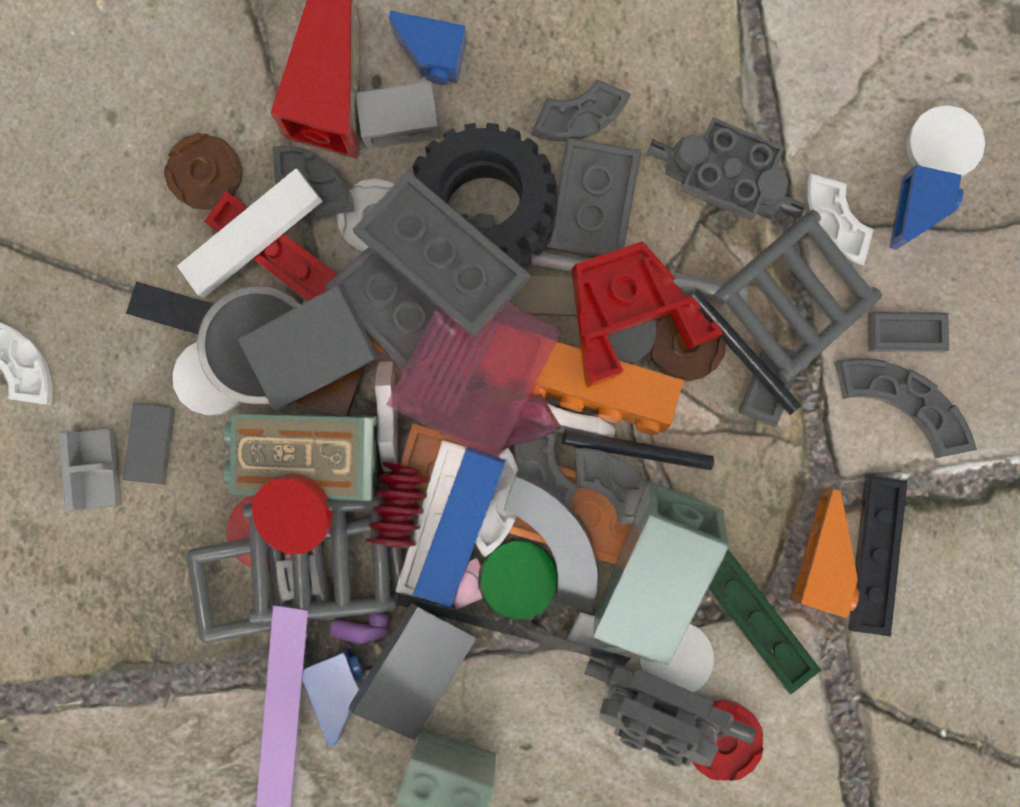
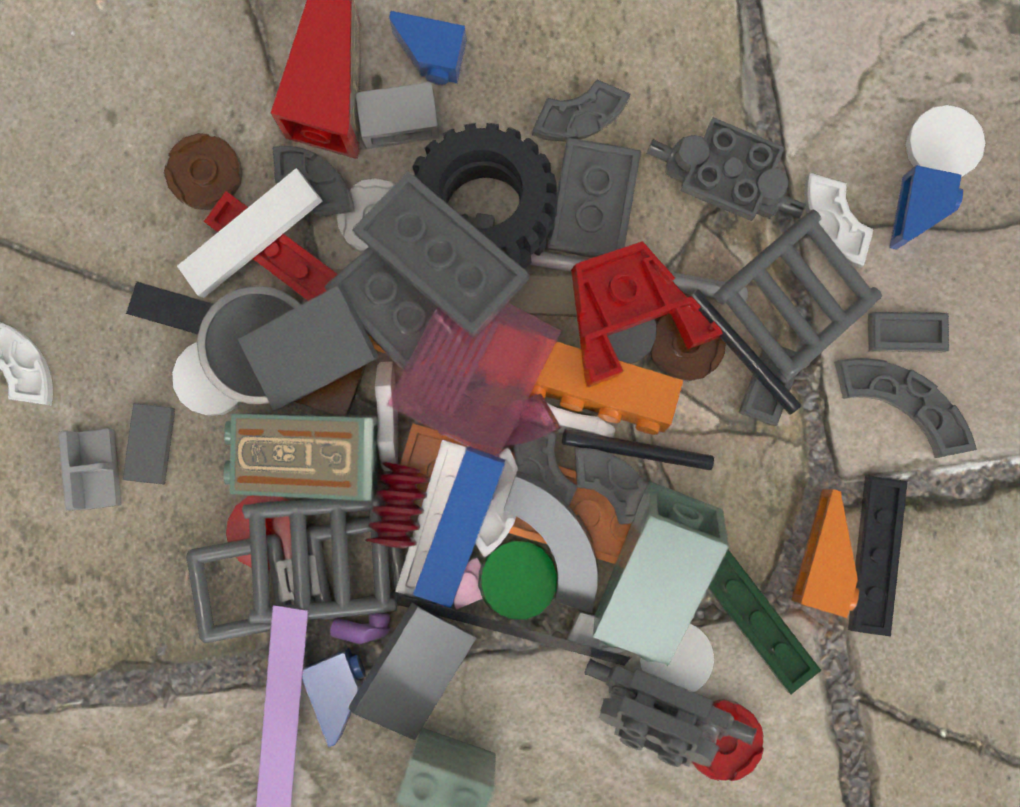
red tile [251,474,333,554] -> none

